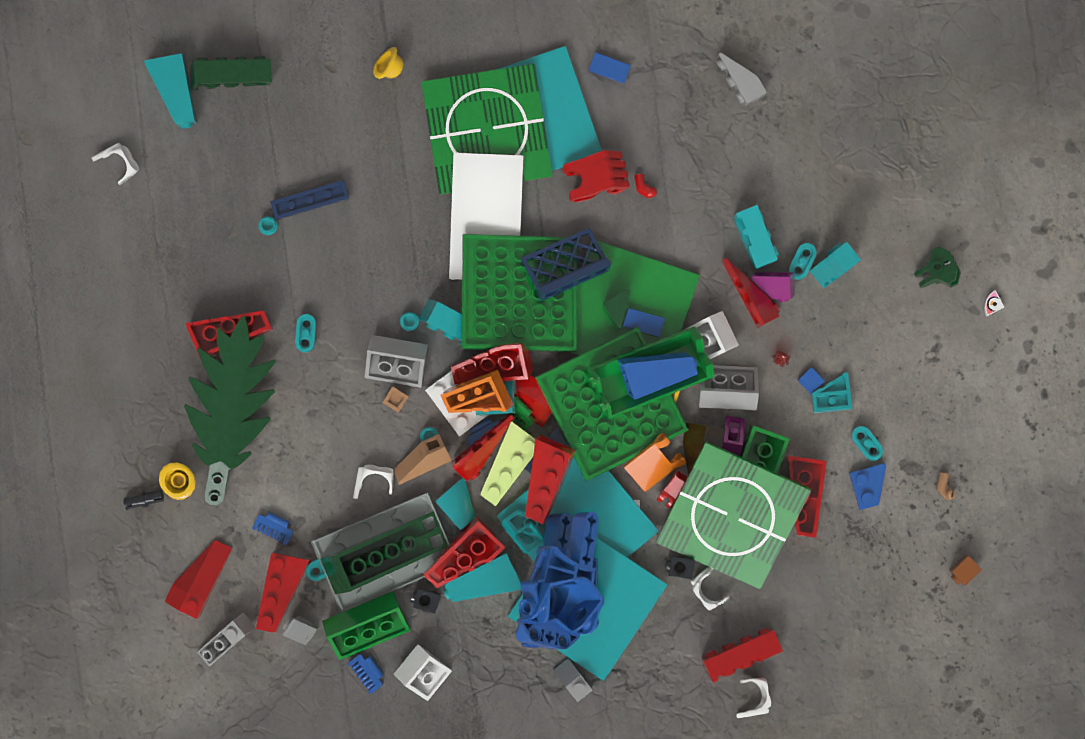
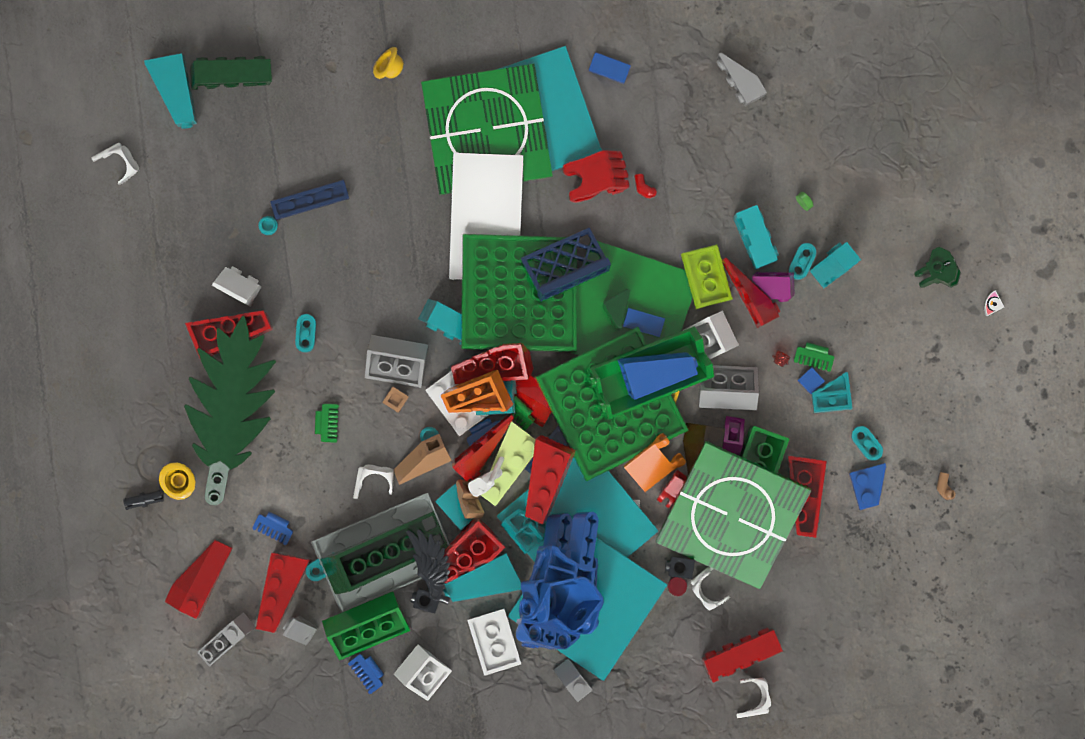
teal plate [400,312,419,331] -> none
dark orange brick [949,555,982,586] -> none
none -> white slope [212,266,261,307]
none -> green piece [315,404,339,443]
none -> black animal [406,529,450,605]
none -> medium nougat slope [456,480,484,518]
none -> white helmet [468,457,504,497]
none -> white plate [468,609,521,676]
none -> dark red tile [668,577,687,596]
none -> lime tile [681,244,733,309]
none -> green piece [794,342,834,372]
none -> bright green tile [796,192,813,211]

